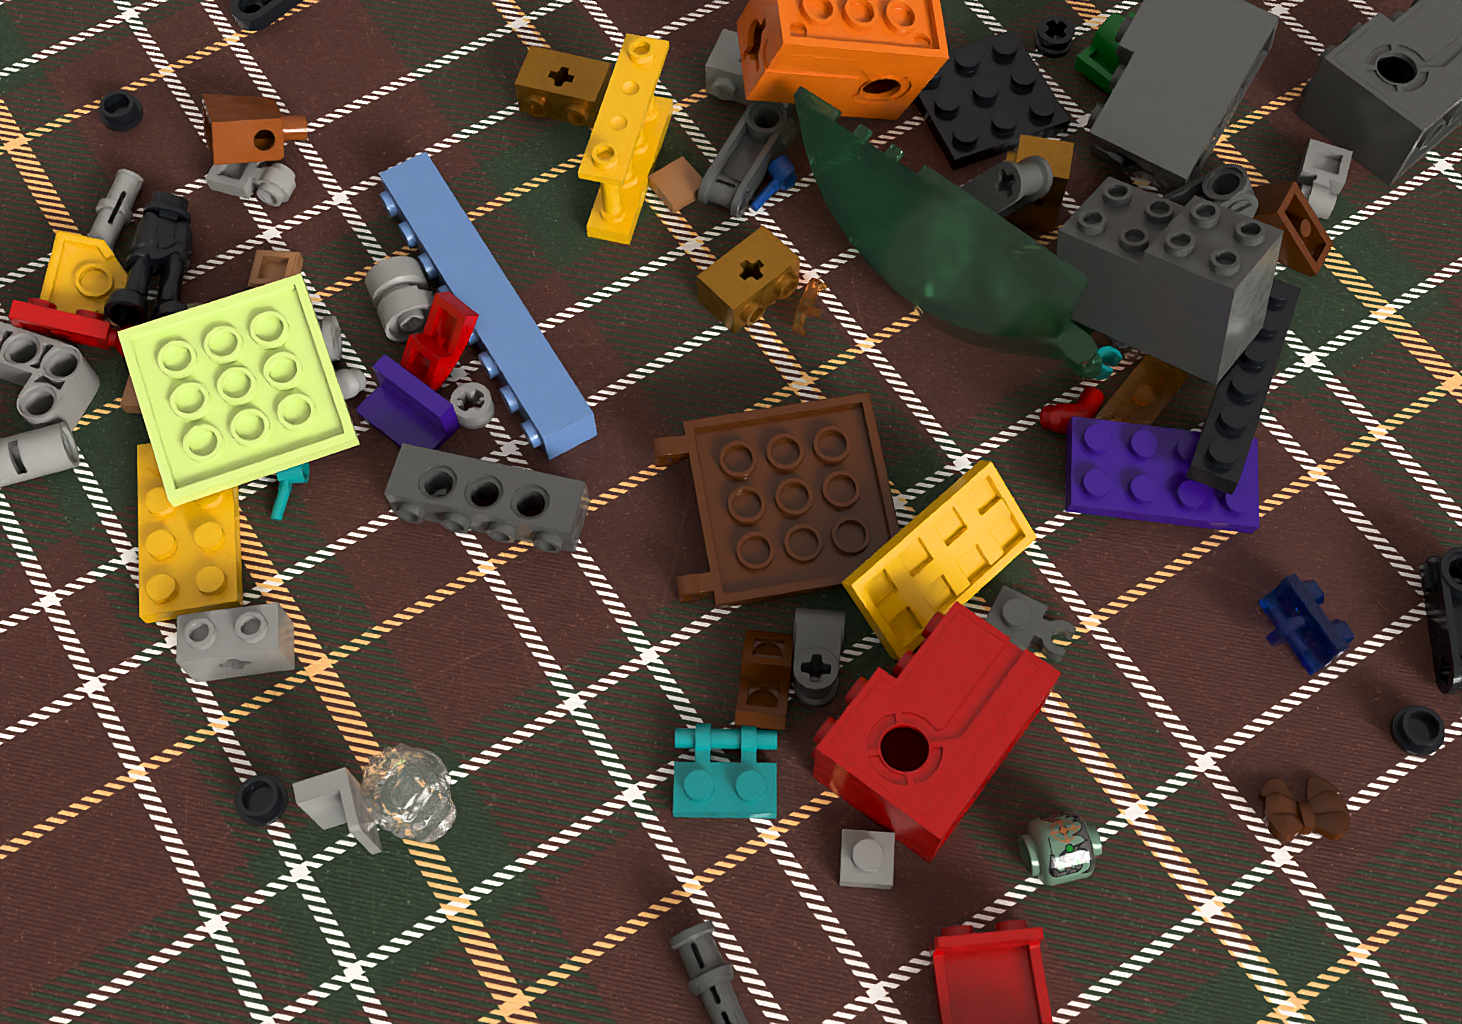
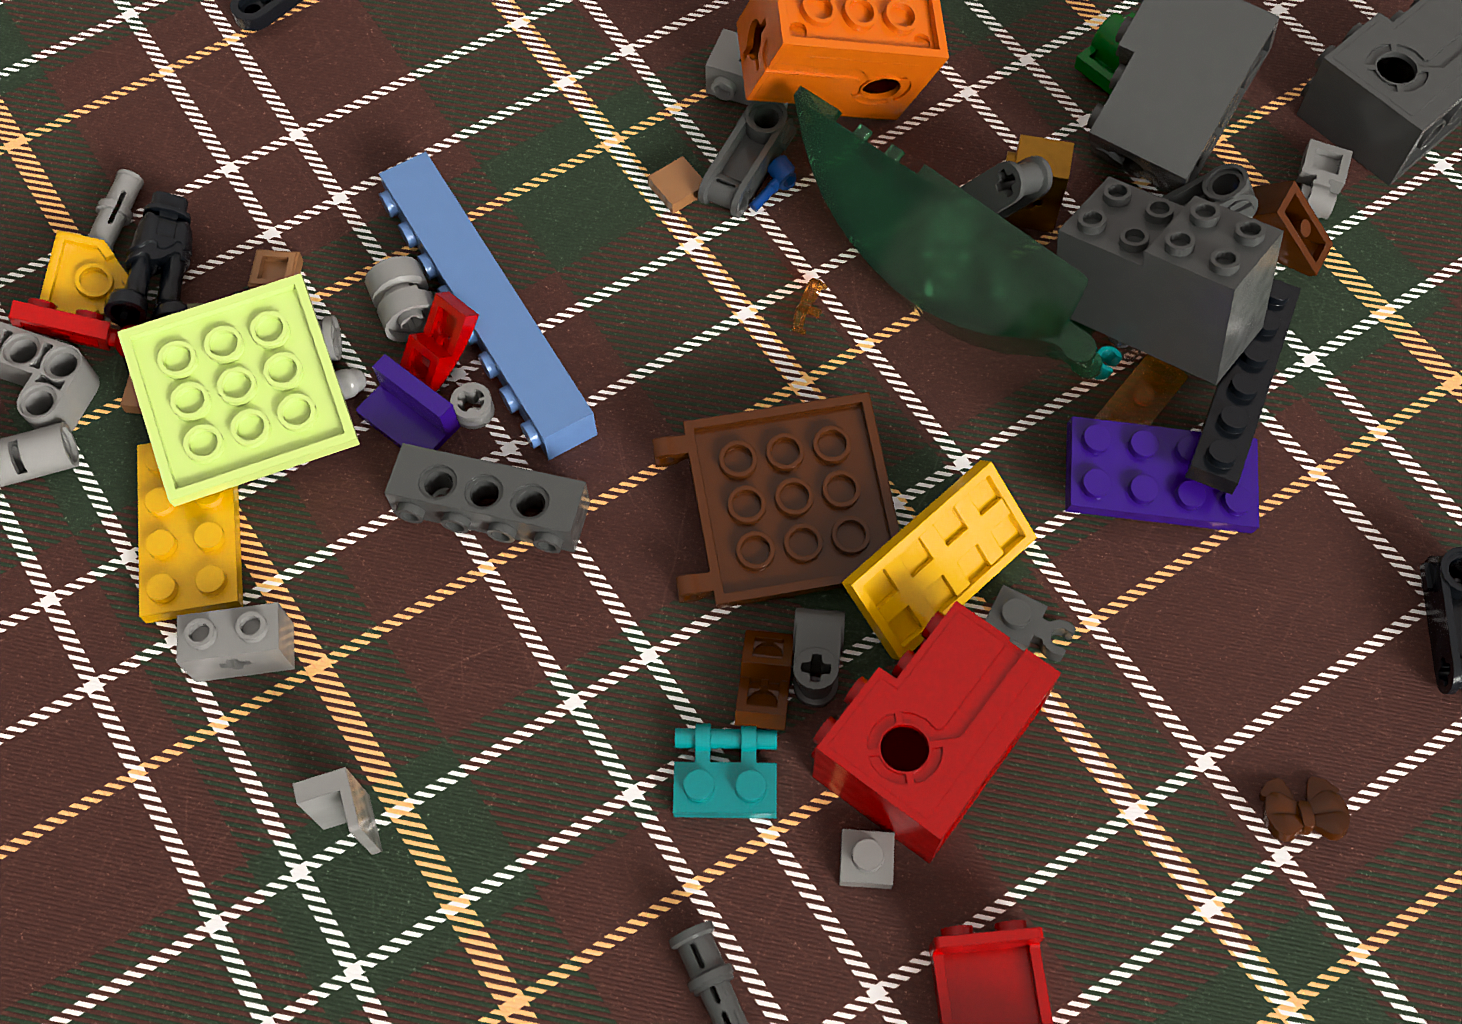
black plate [99,90,144,131] -> none
dark orange torso [202,94,308,165] -> none
light grey plate [205,161,296,207] -> none
black plate [235,774,289,827] -> none
teal hand [270,462,310,522] -> none
clear hair [360,742,457,843] -> none
pearl gold brick [514,46,612,128] -> none
yellow fence [578,33,674,245] -> none
pearl gold brick [697,225,800,334] -> none
black plate [913,29,1070,170] -> none
sand green head [1018,810,1102,886] -> none
black bush [1034,15,1075,58] -> none
red arm [1039,386,1105,434] -> none
clear blue hips [1258,573,1355,676] -> none
black plate [1390,705,1445,756] -> none

